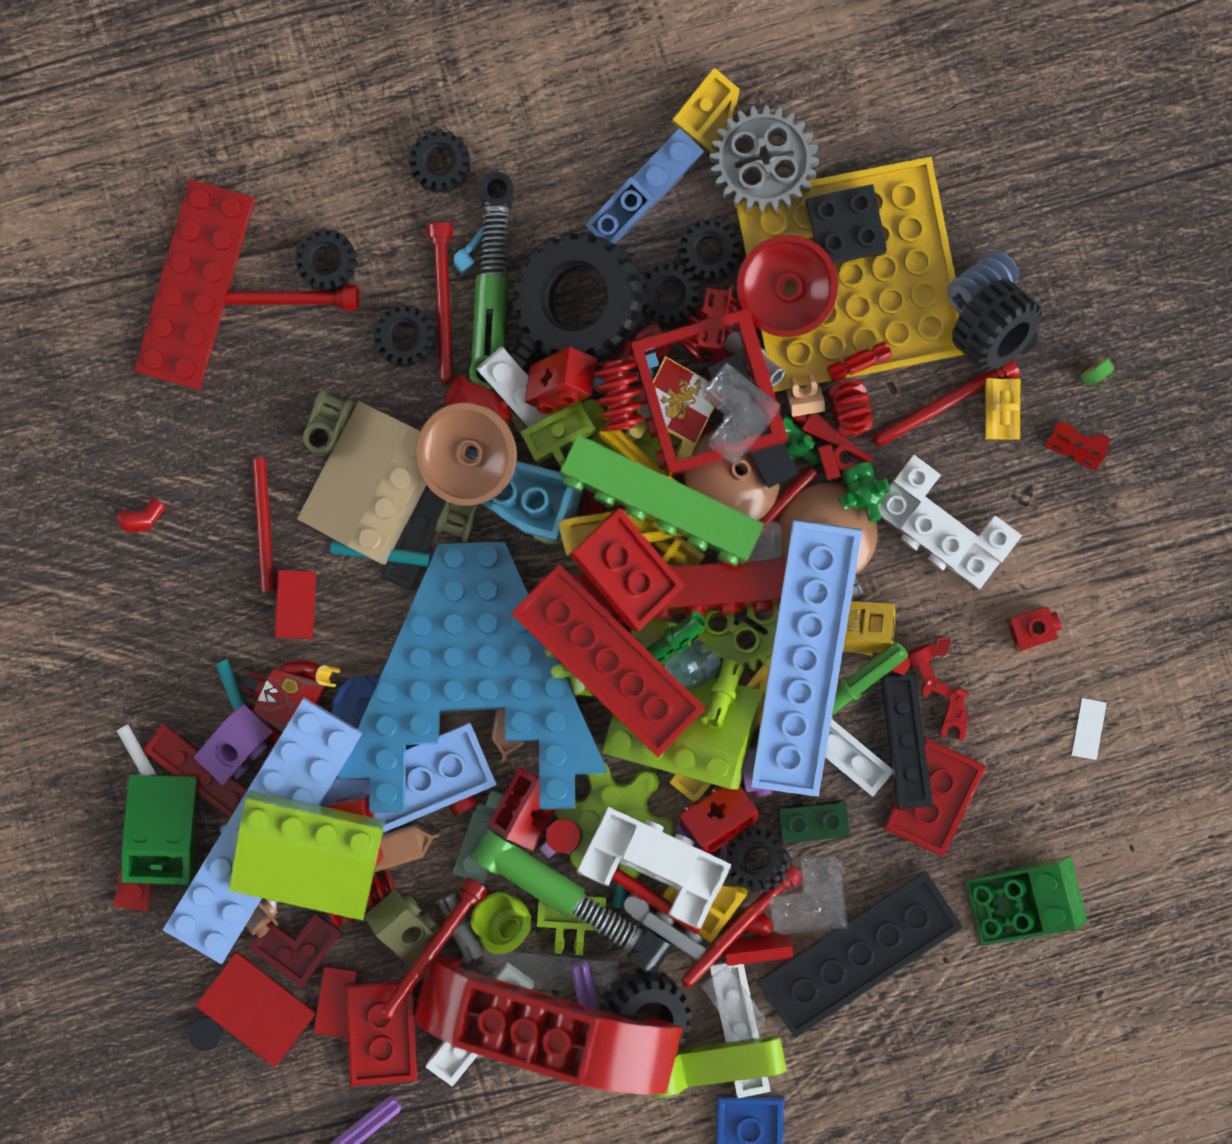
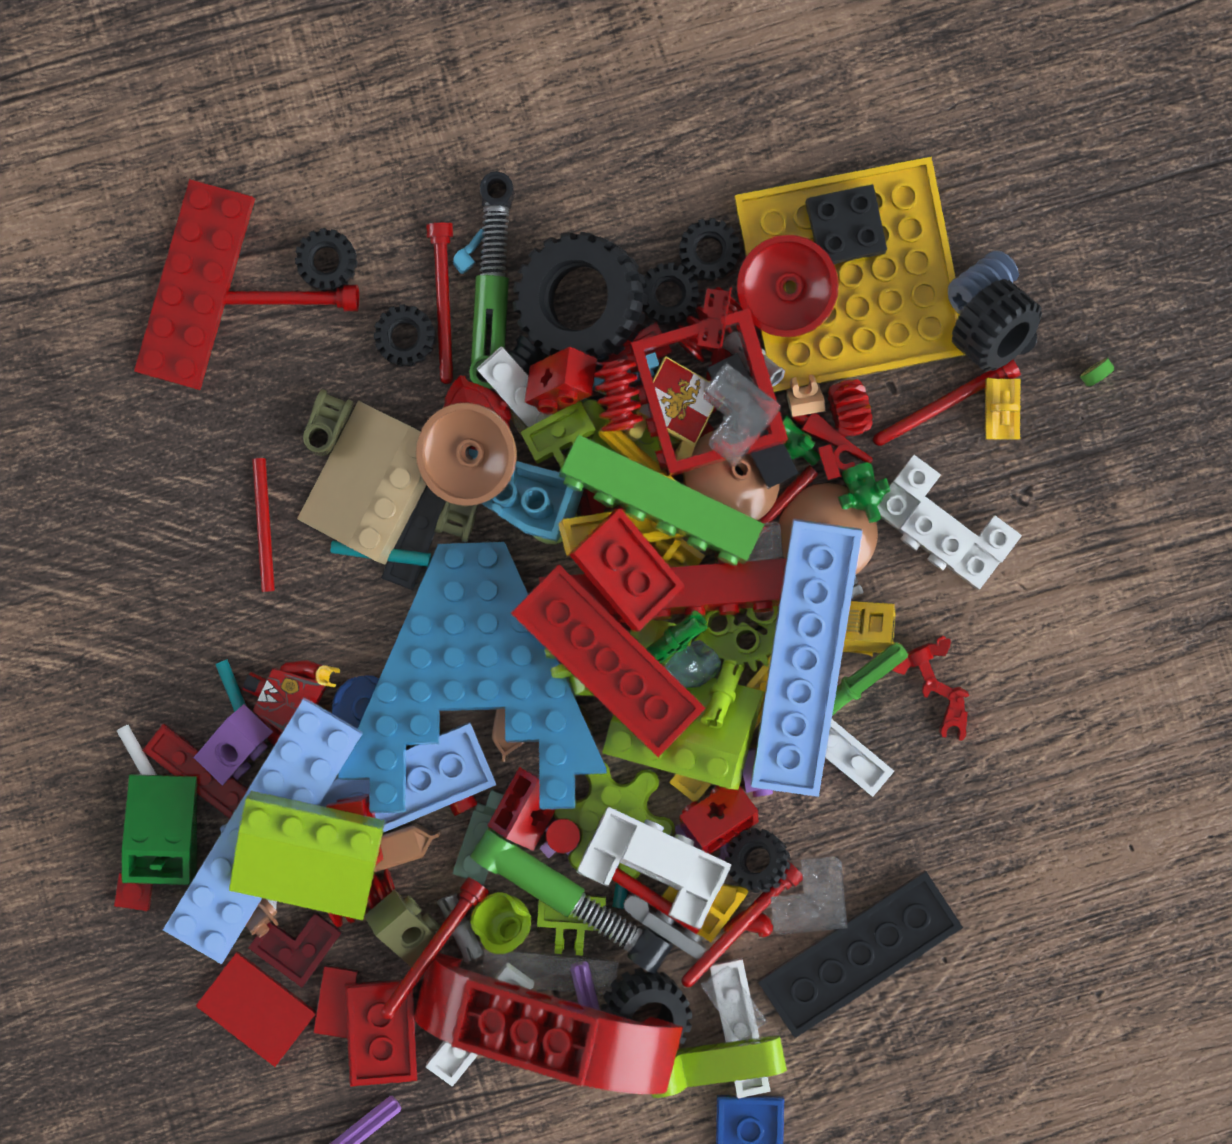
red arm [116,497,167,533] -> none
black tile [188,1016,223,1051] -> none
red hinge [273,570,316,639] -> none
black tyre [409,129,470,193] -> none
medium blue slope [585,128,705,244] -> none
yellow wing [671,68,740,154] -> none
light grey gear [710,105,819,215] -> none
red tile [725,932,794,966] -> none
dark green brick [777,800,850,843] -> none
red axle [827,341,892,382] -> none
black tile [880,673,933,810] -> none
red tile [882,737,987,857] -> none
green slope [965,855,1088,946] -> none
red brick [1006,607,1062,651] -> none
red piece [1044,423,1111,471] -> none
white sticker [1072,698,1107,760] -> none

